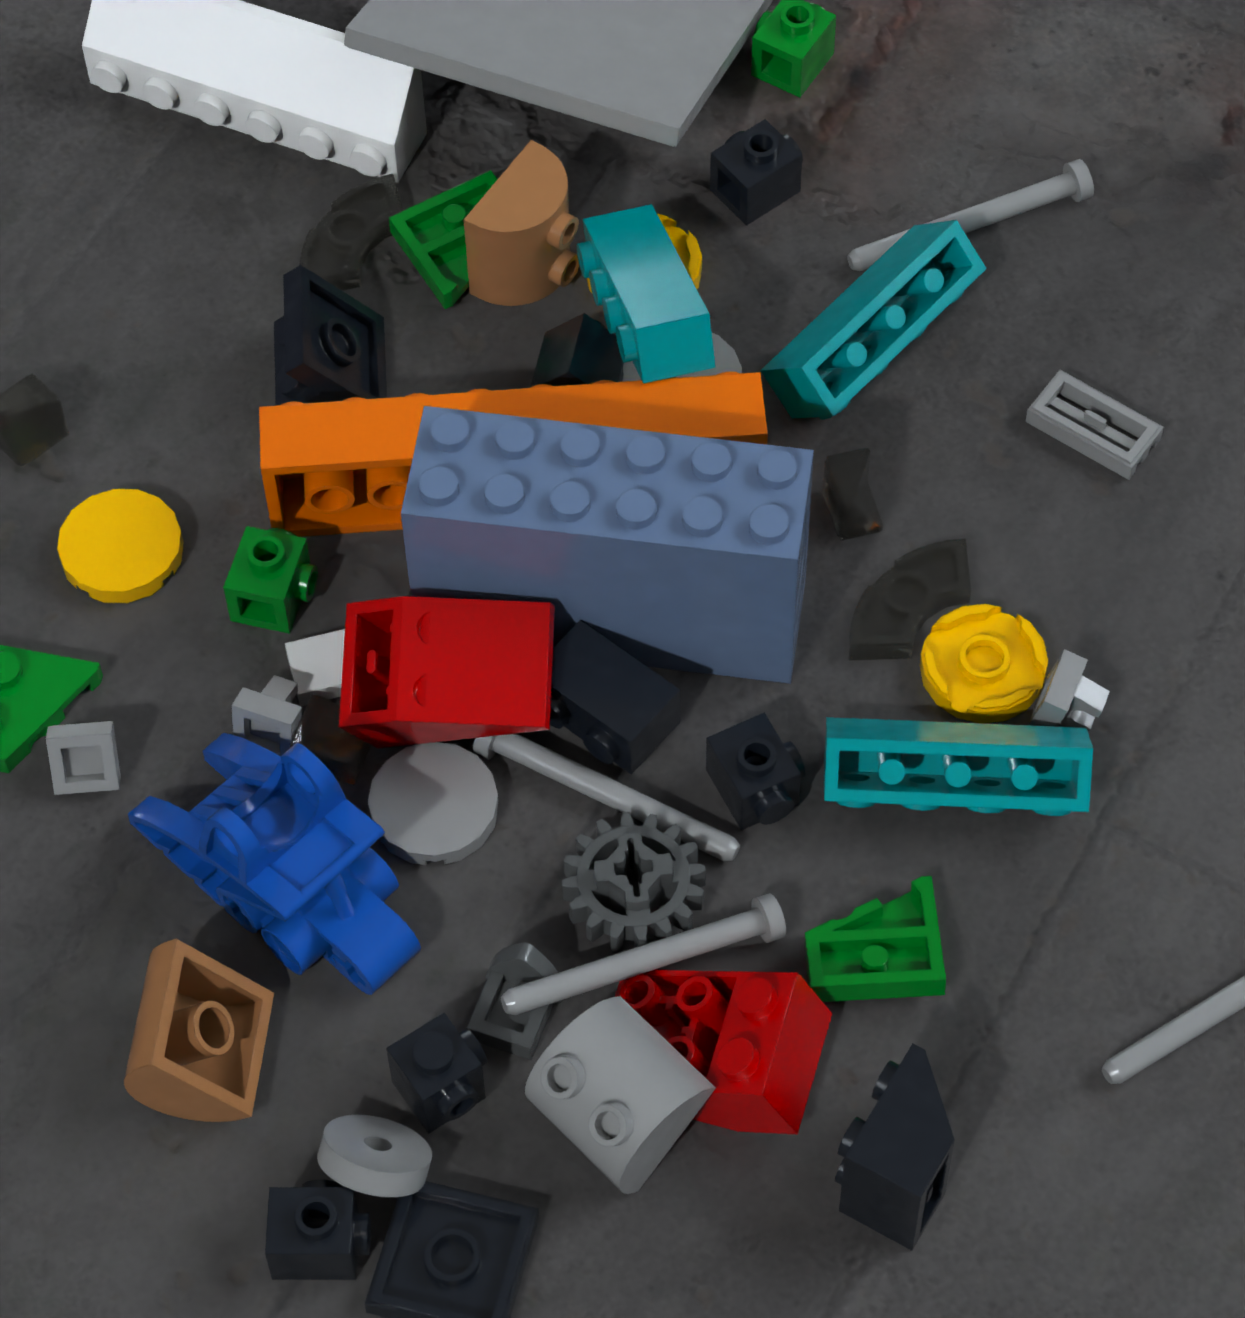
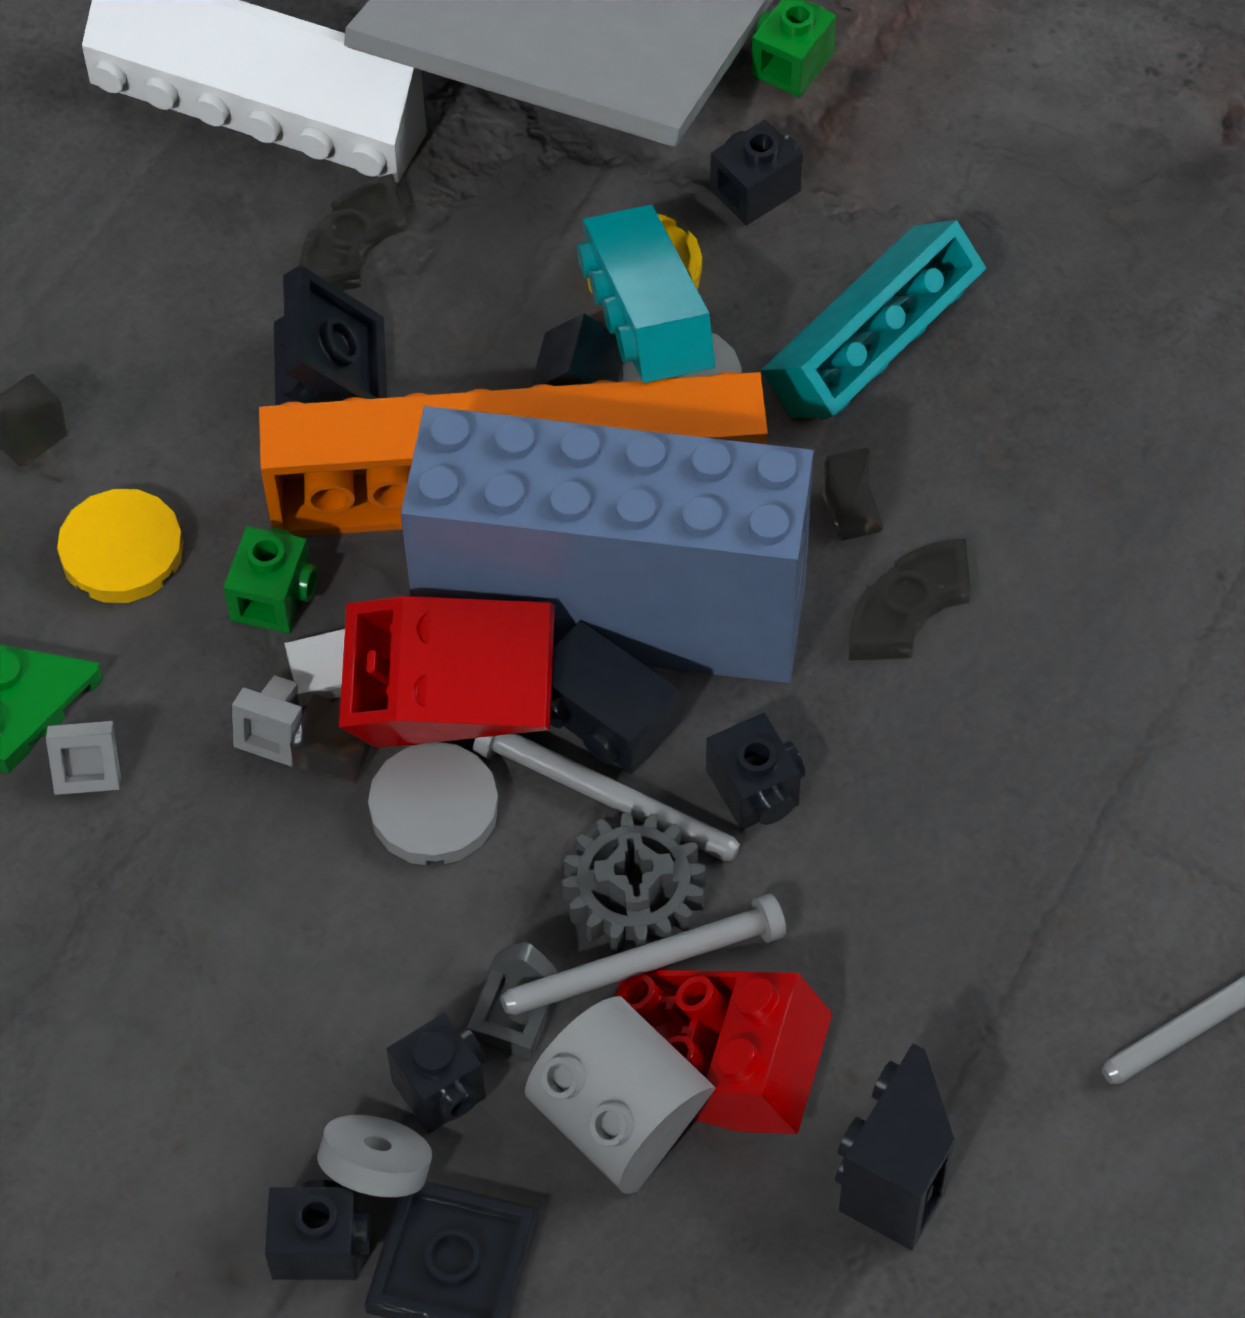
medium nougat brick [124,938,274,1122] -> none
blue piece [127,733,421,995] -> none
green wing [389,170,497,309] -> none
medium nougat brick [464,140,579,306] -> none
green wing [804,876,946,1002] -> none
teal brick [823,717,1093,816] -> none
light grey bar [847,159,1094,271] -> none
yellow tile [919,604,1048,724] -> none
light grey tile [1026,370,1164,480] -> none
light grey tile [1028,649,1110,732] -> none

